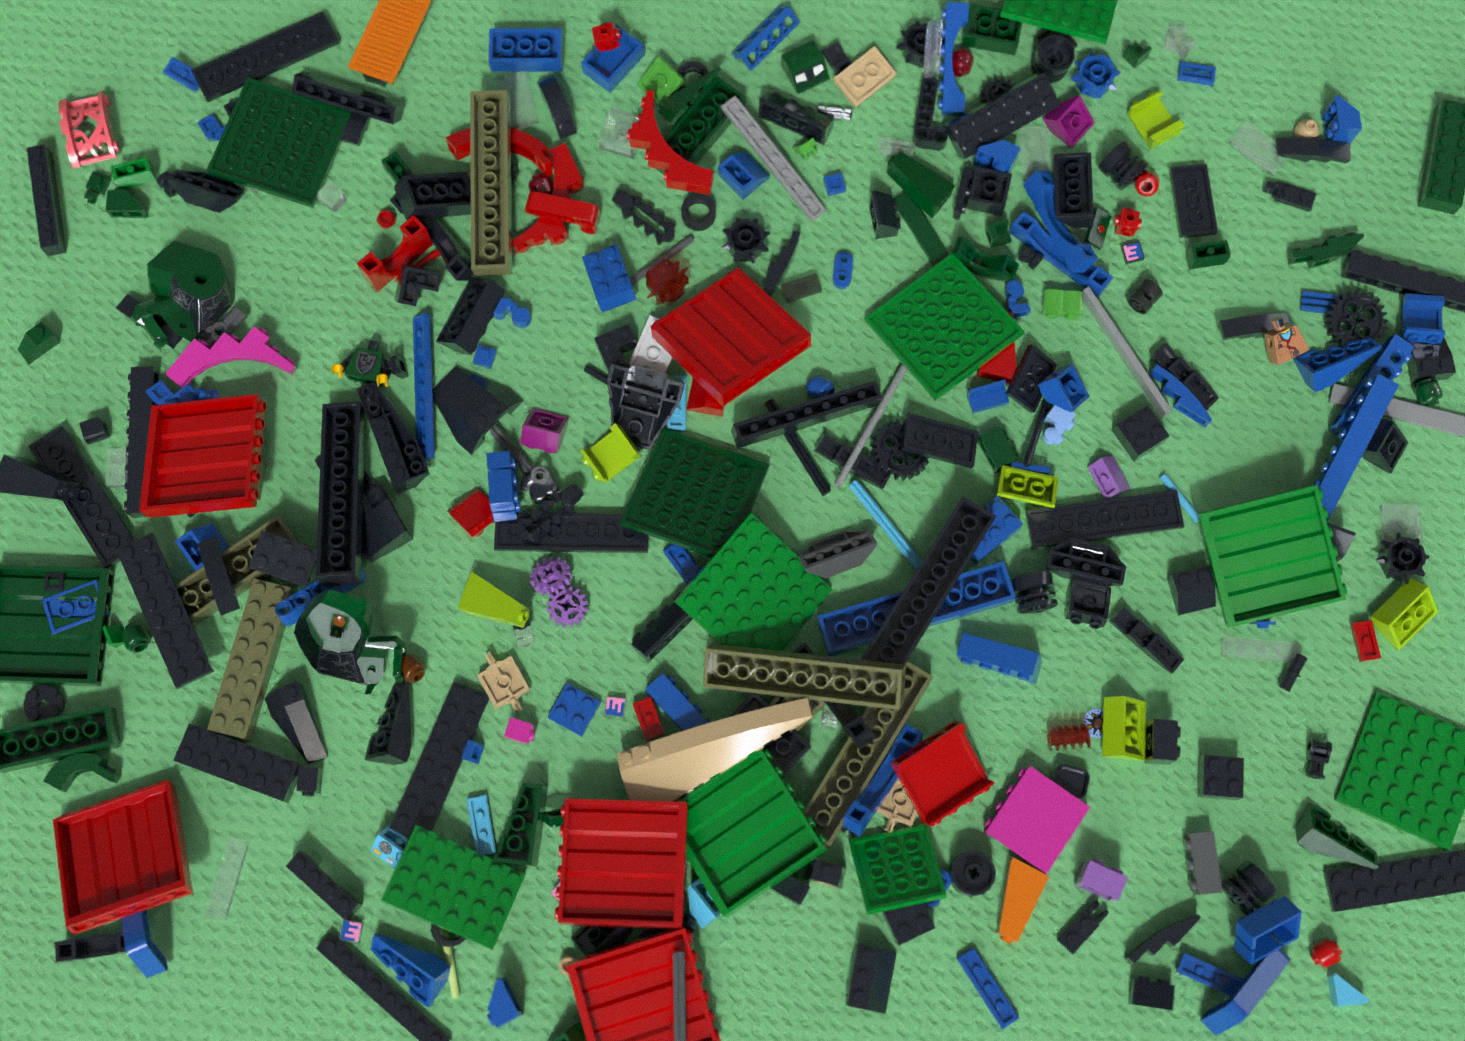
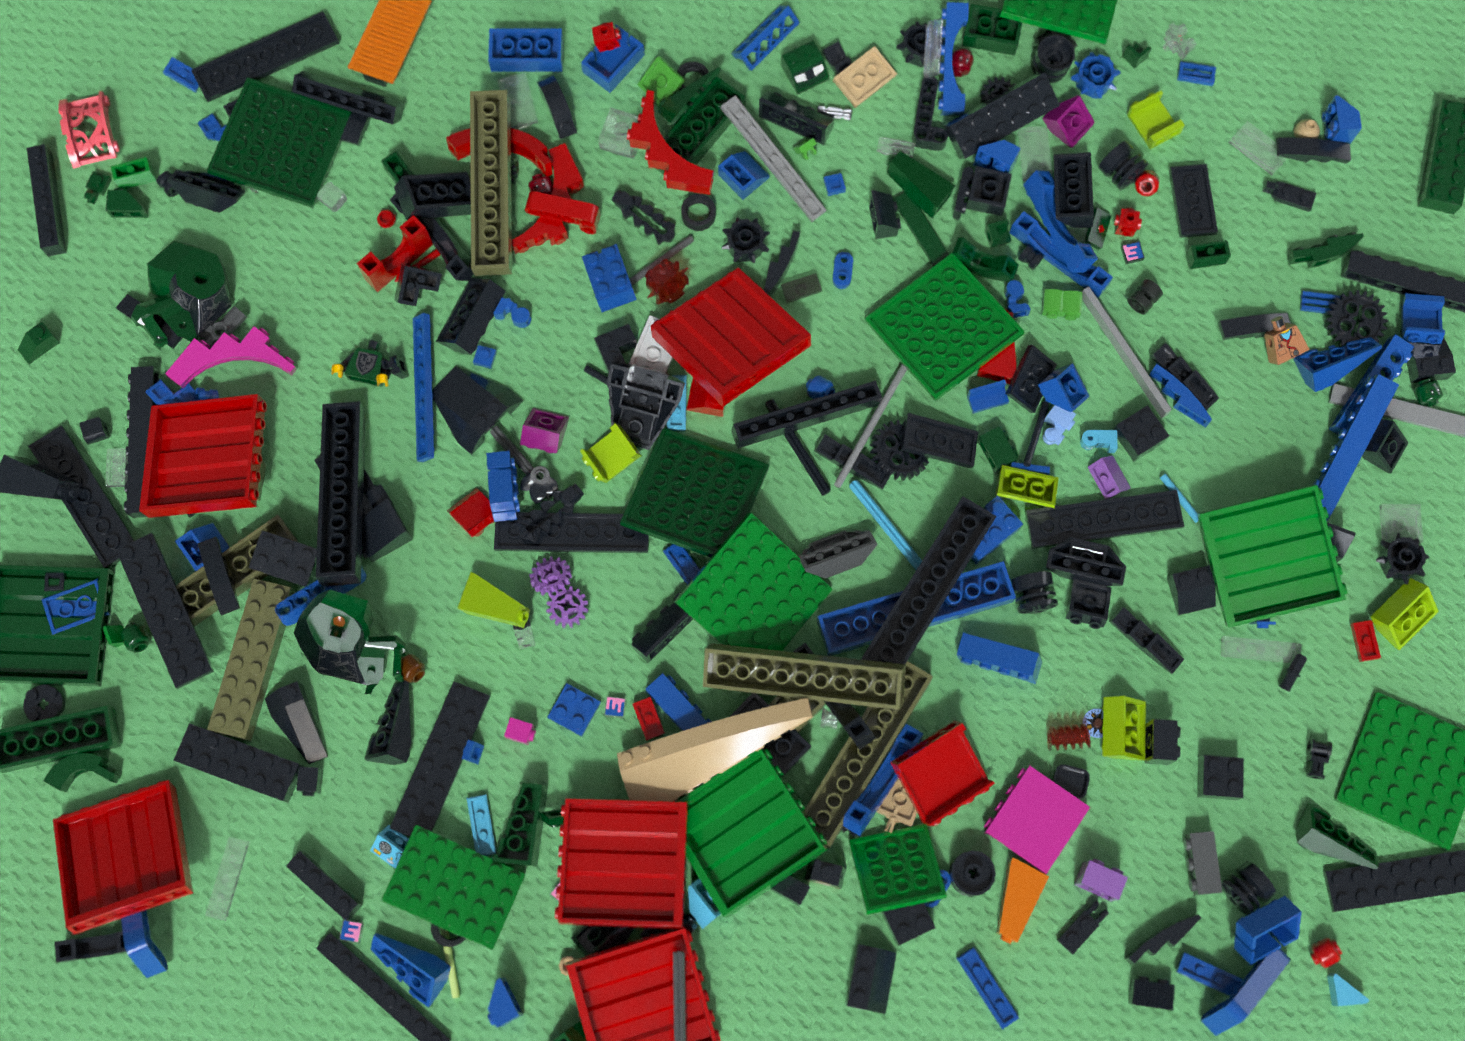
black wedge [357,382,430,494] -> none
tan plate [477,652,531,713] -> none
none -> medium azure leg [1080,430,1118,453]

